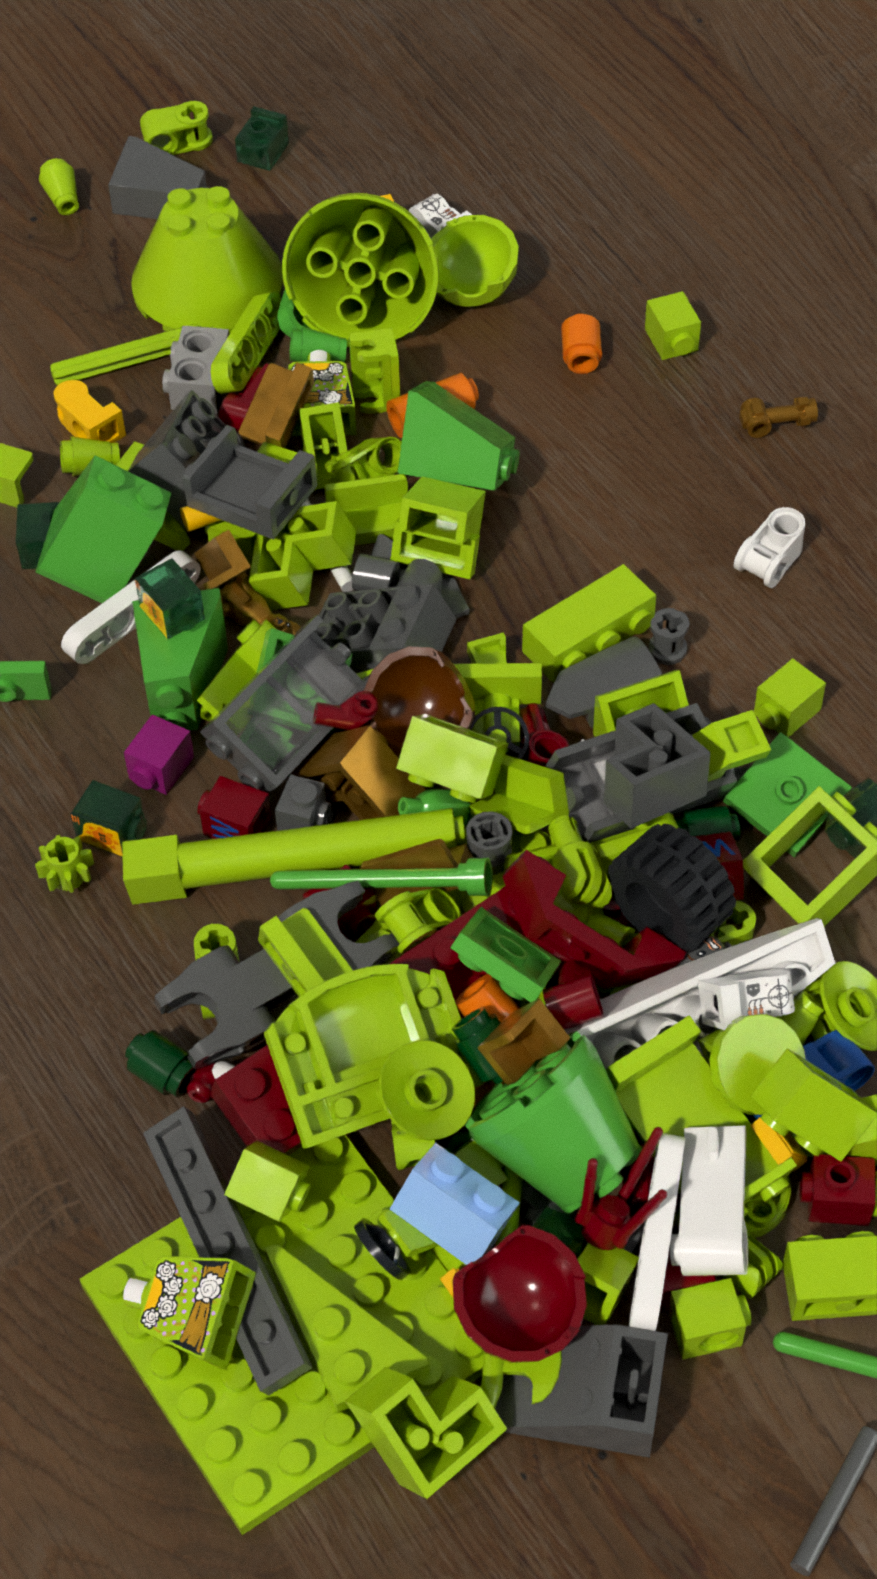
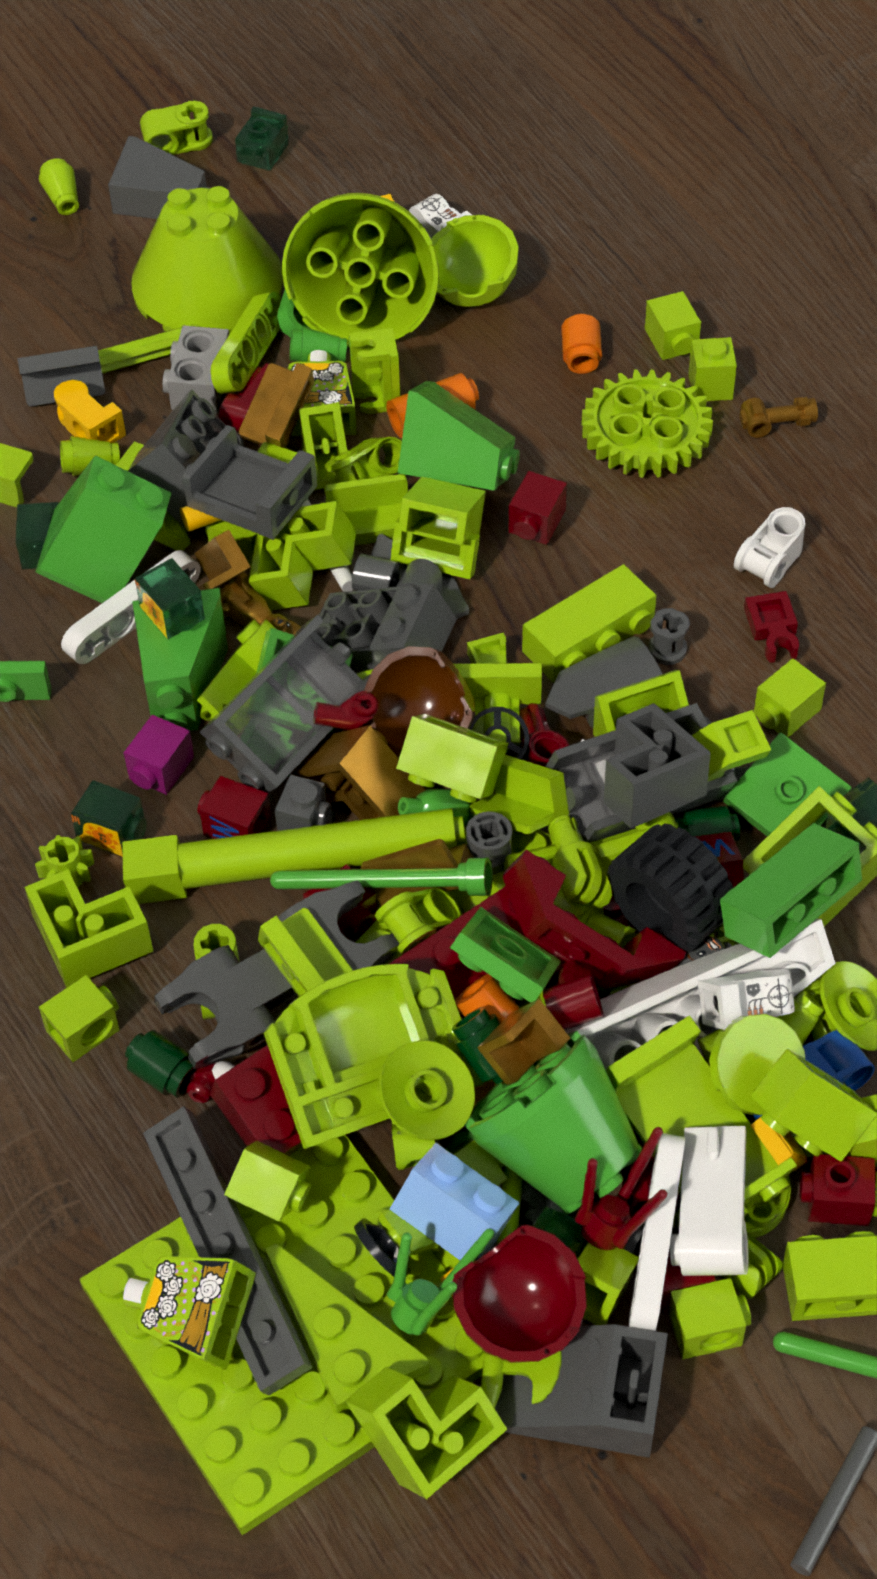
none -> dark grey panel [17,346,105,406]
none -> lime brick [24,869,154,988]
none -> lime brick [39,975,120,1062]
none -> bright green plant [387,1228,494,1335]
none -> dark red brick [509,471,567,545]
none -> lime gear [582,369,713,478]
none -> lime brick [688,337,737,401]
none -> bright green brick [720,823,862,958]
none -> dark red plate [744,591,799,663]

